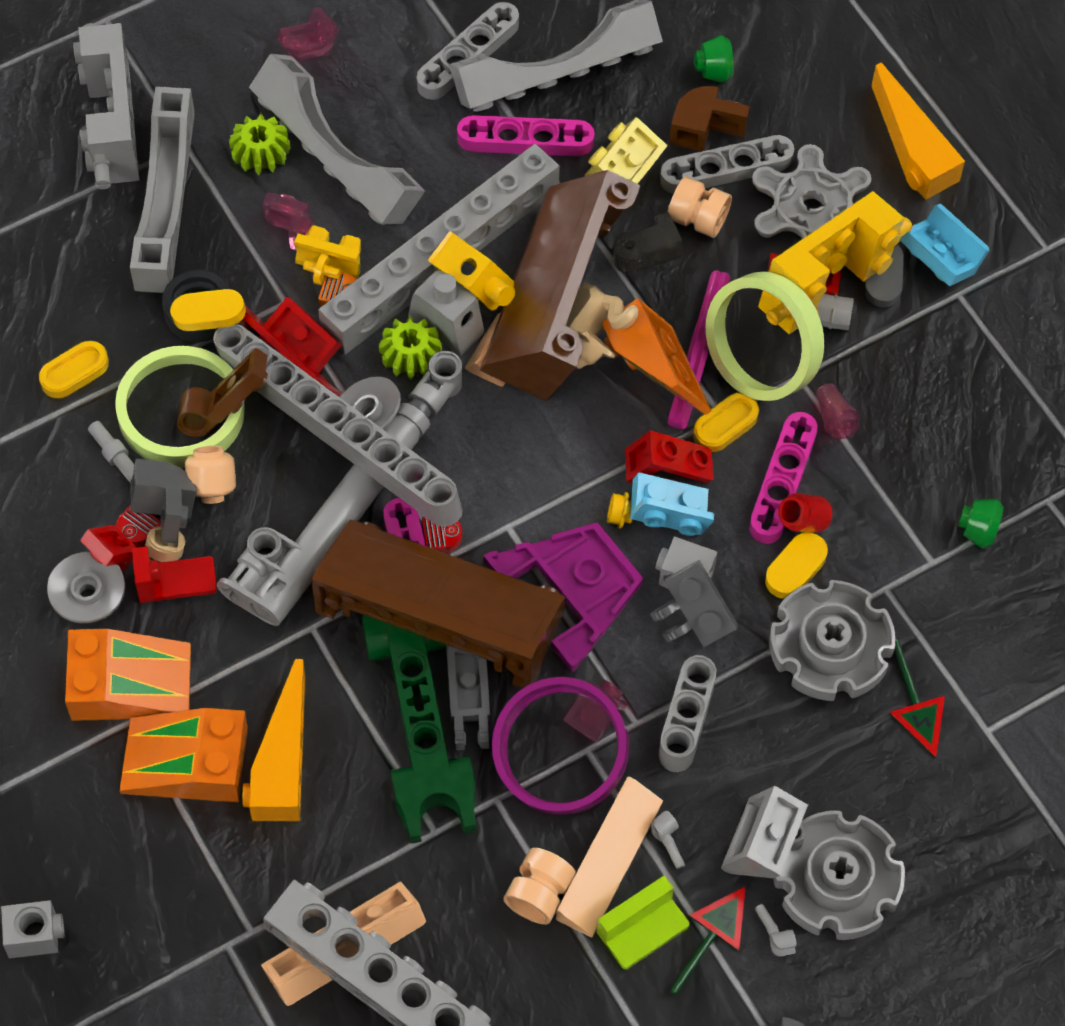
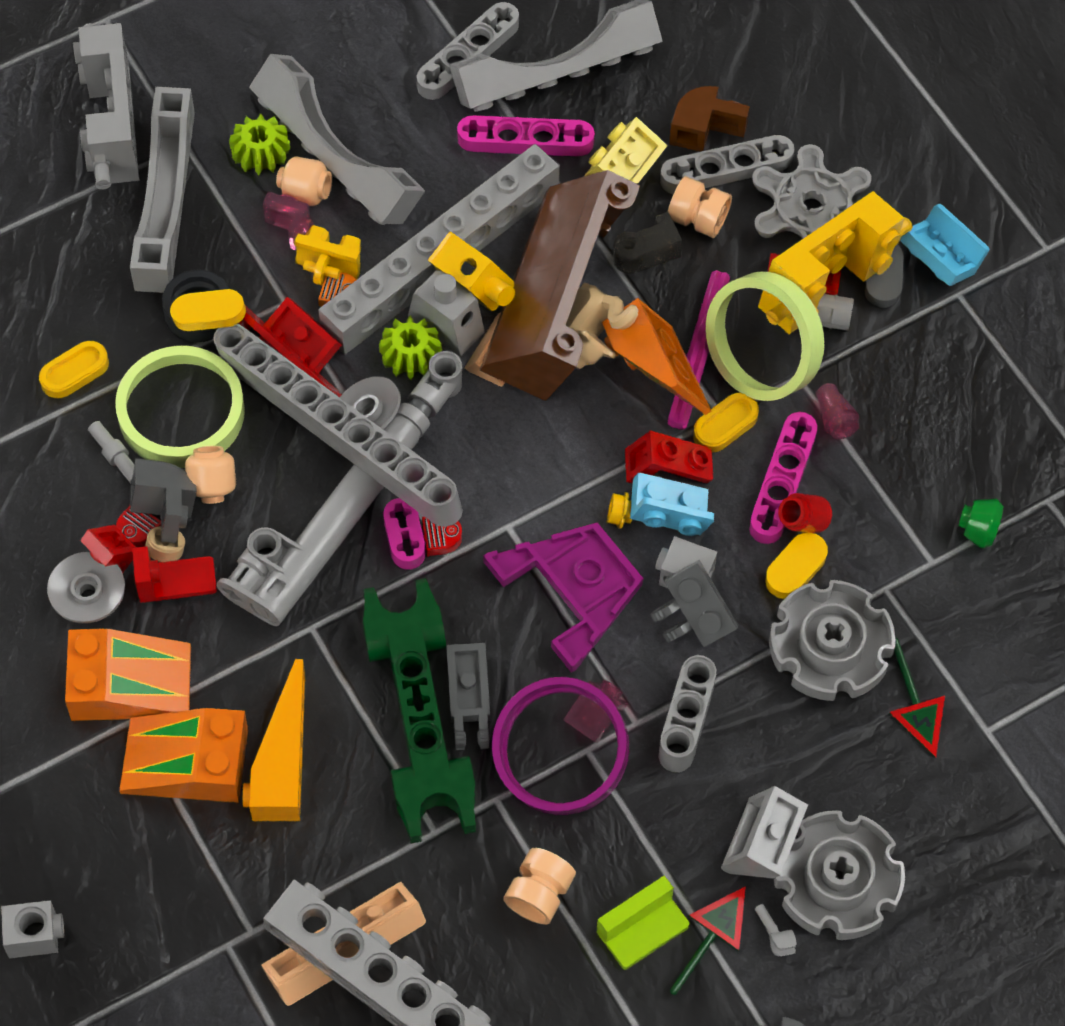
reddish brown plate [177,348,268,437] -> none
clear pink bracket [277,7,339,62] -> none
reddish brown windscreen [312,519,565,688] -> none
light nougat slope [556,776,663,938] -> none
light grey hand [651,811,685,870] -> none
green cone [694,35,733,83] -> none
light orange slope [871,62,965,200] -> none
none -> light nougat head [276,156,332,206]

